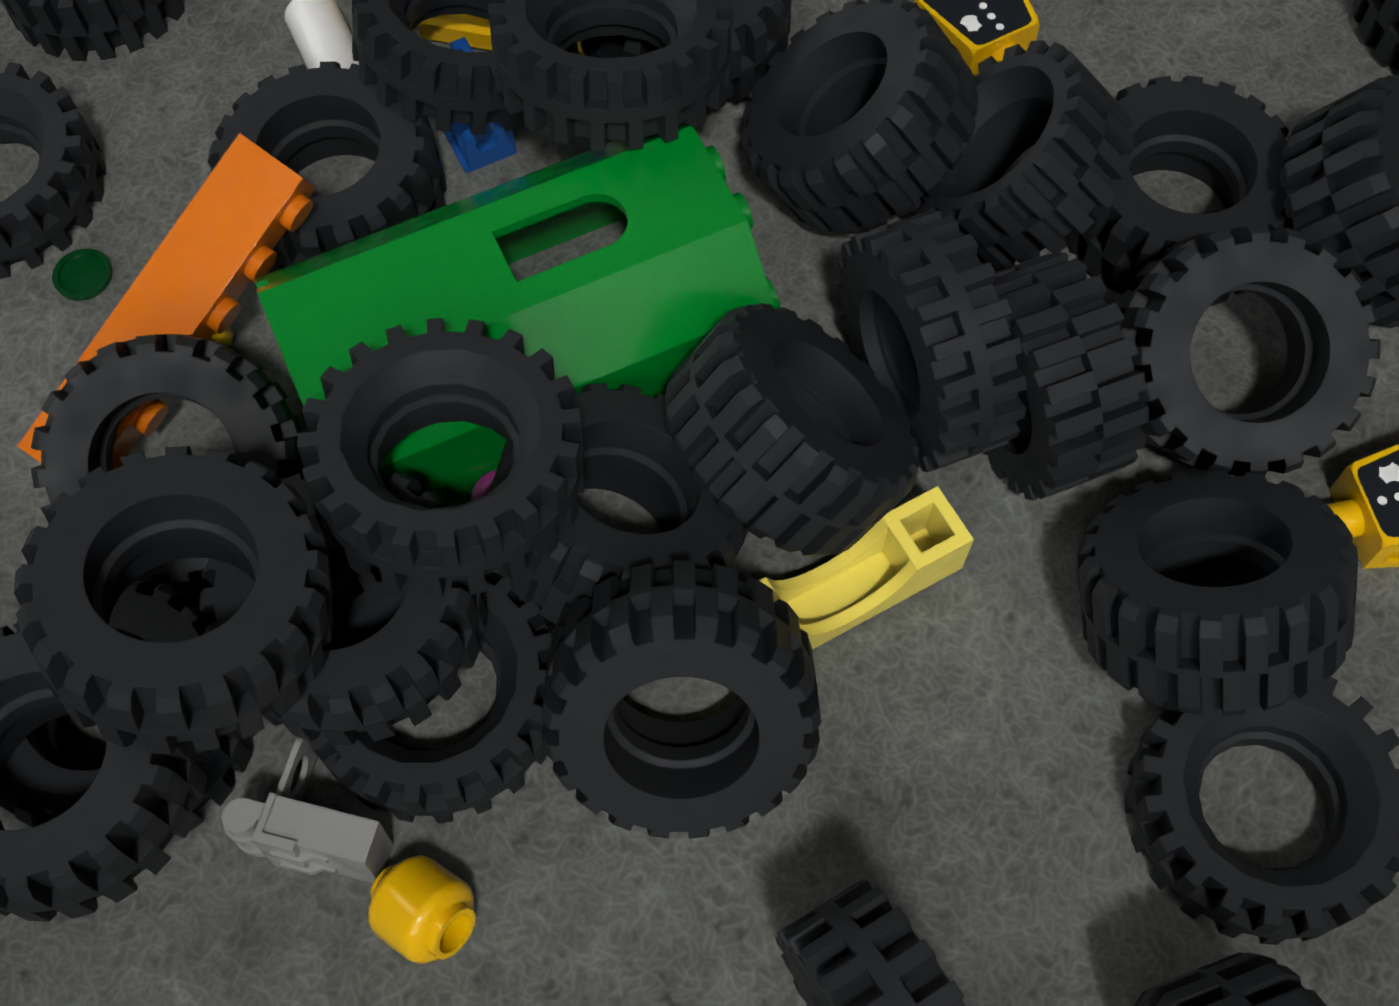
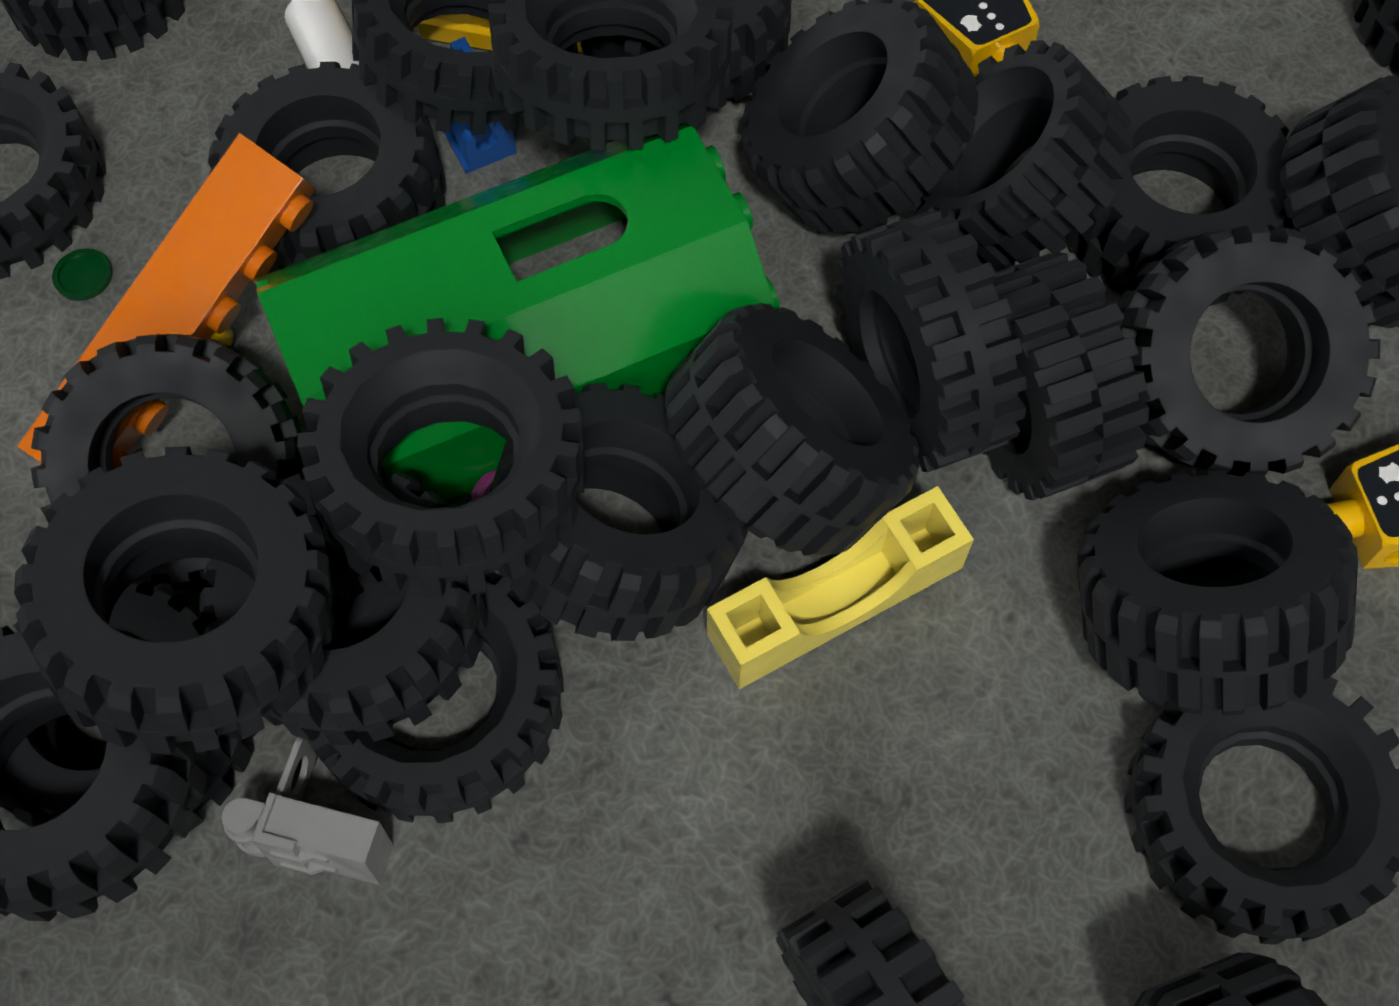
yellow head [368,855,476,964] -> none
black tyre [541,560,822,839] -> none

